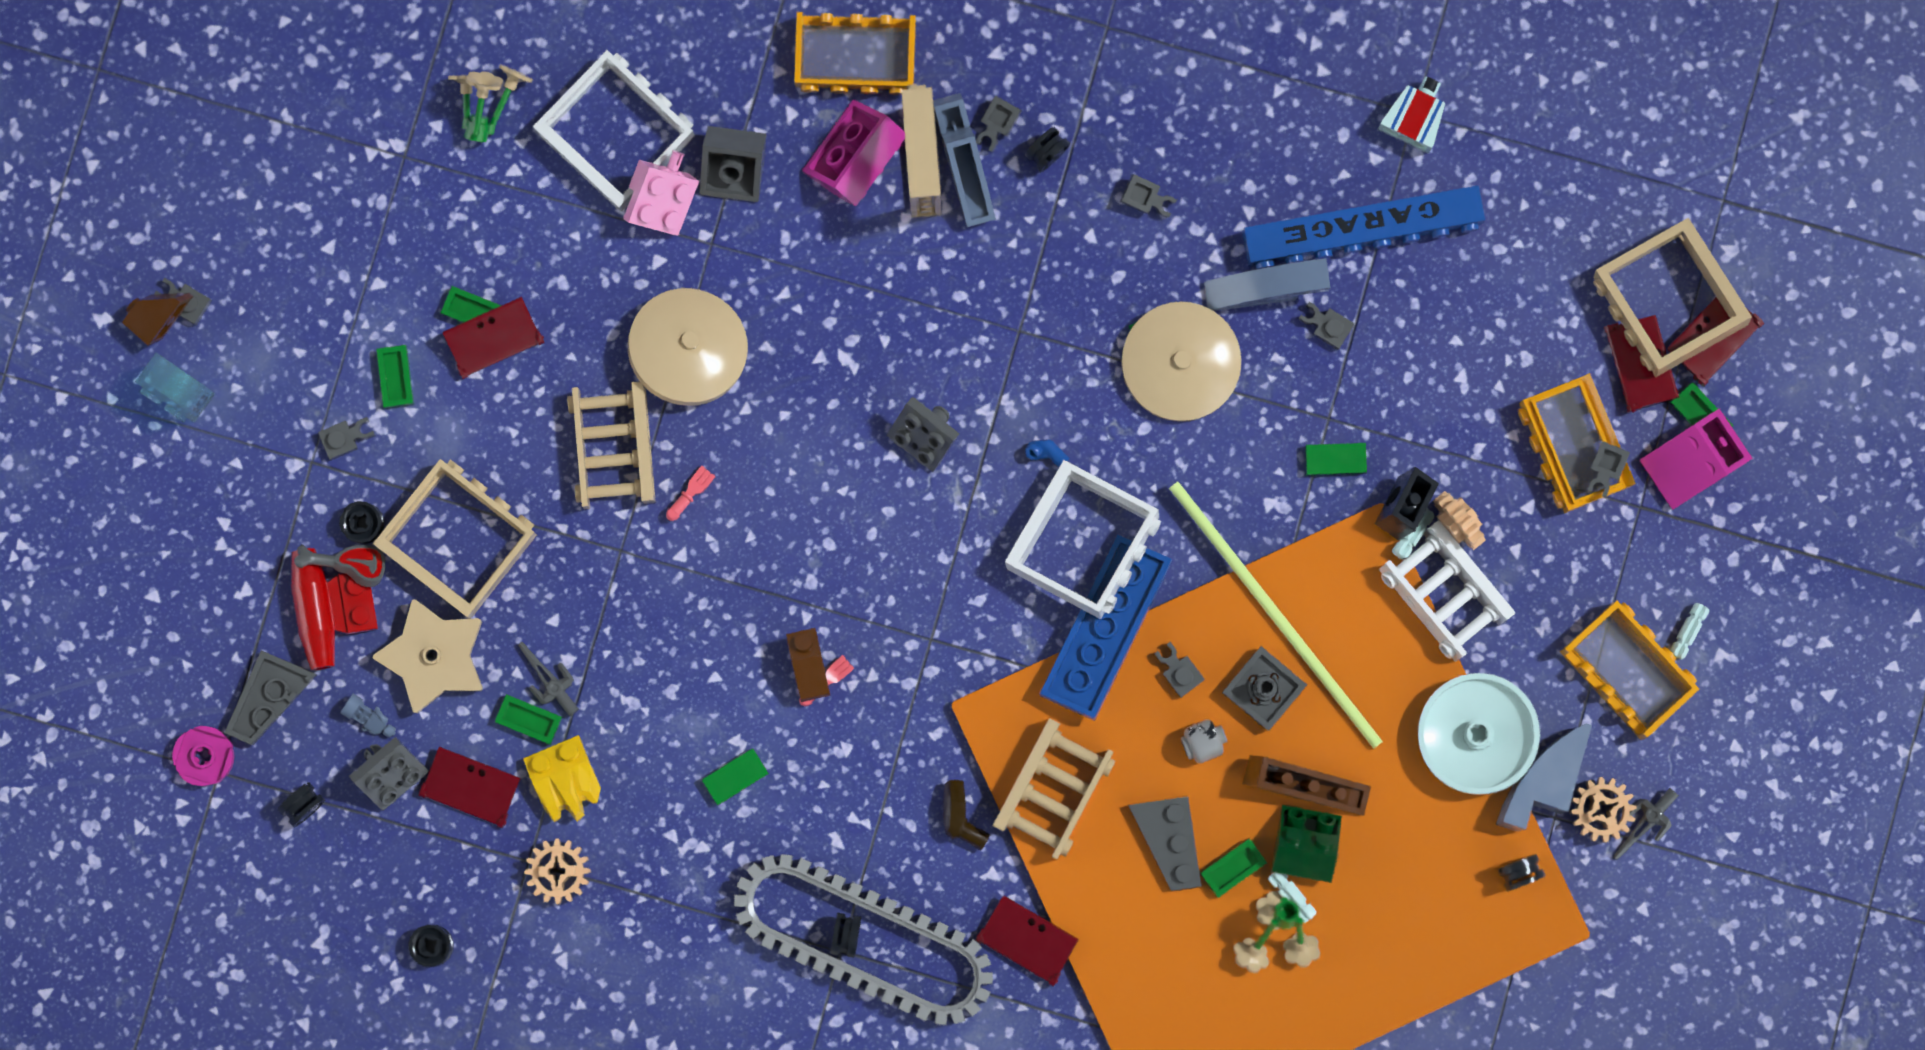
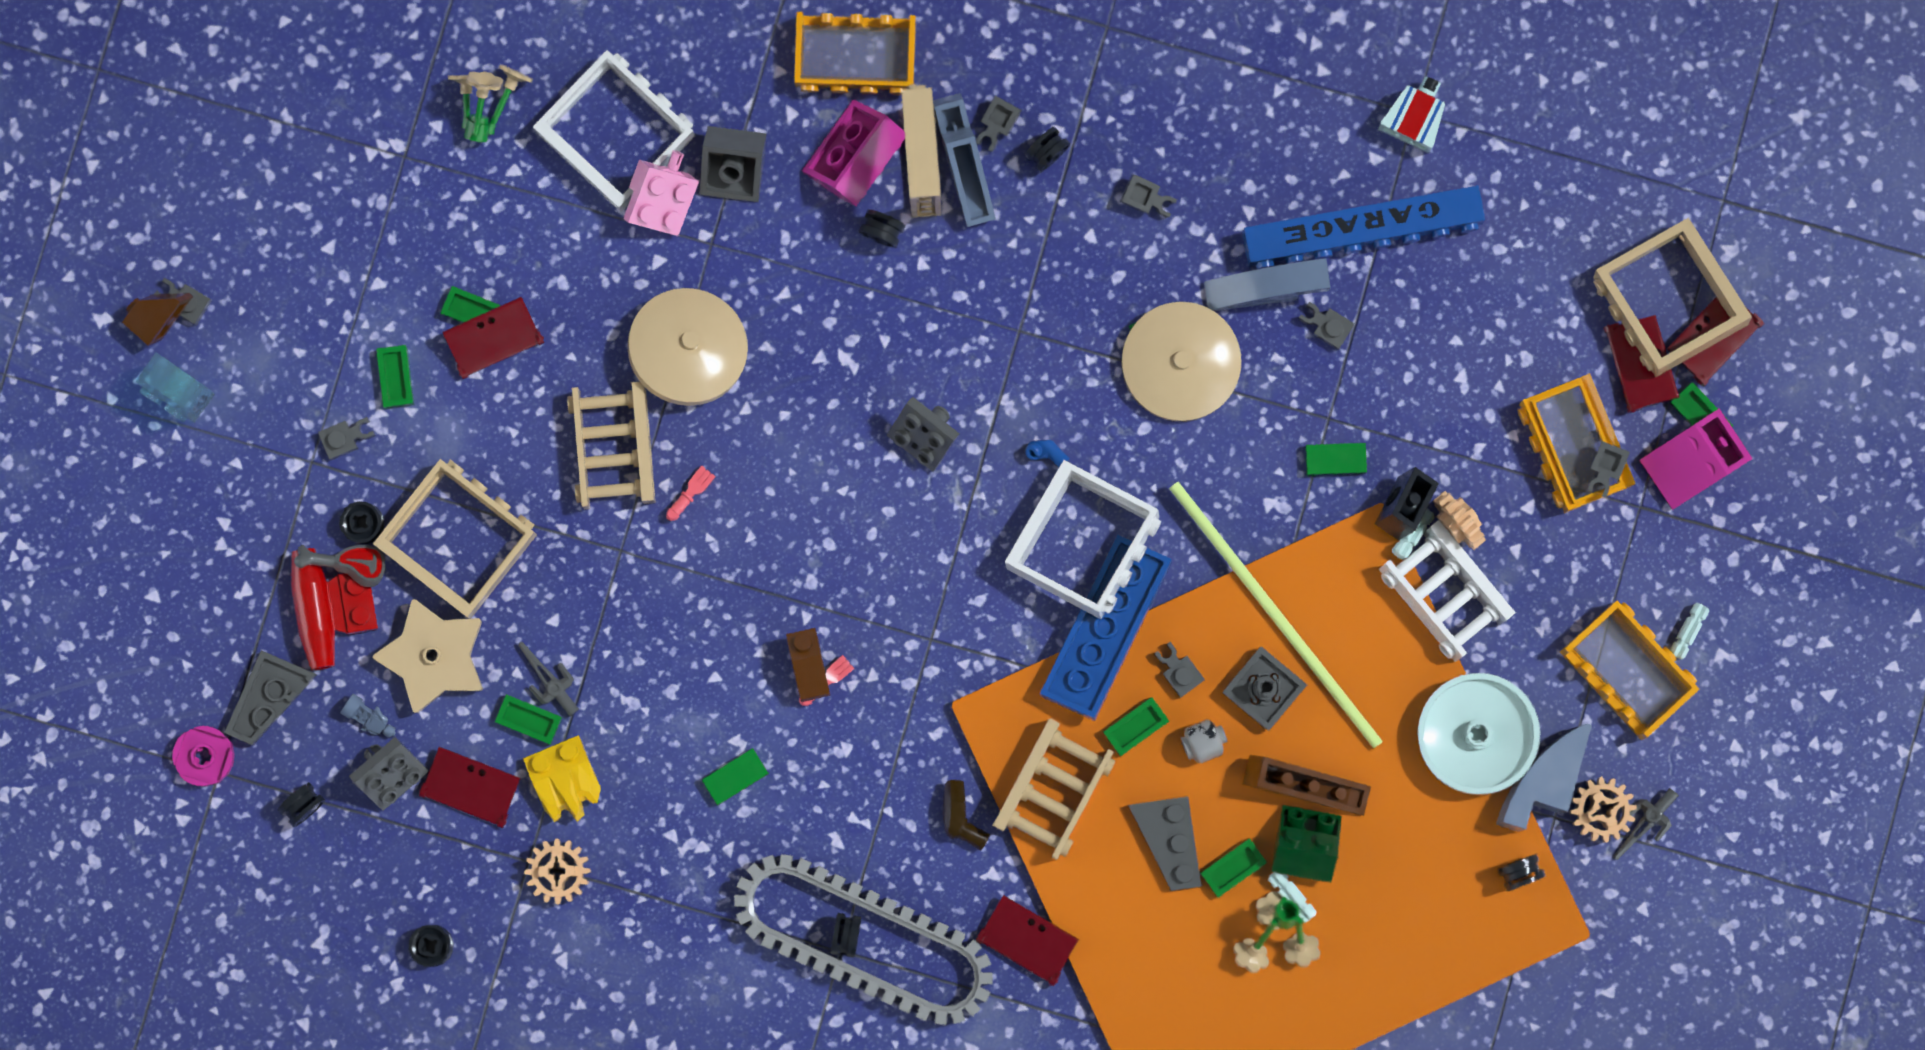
none -> black wheel [859,209,906,248]
none -> green tile [1103,697,1170,757]

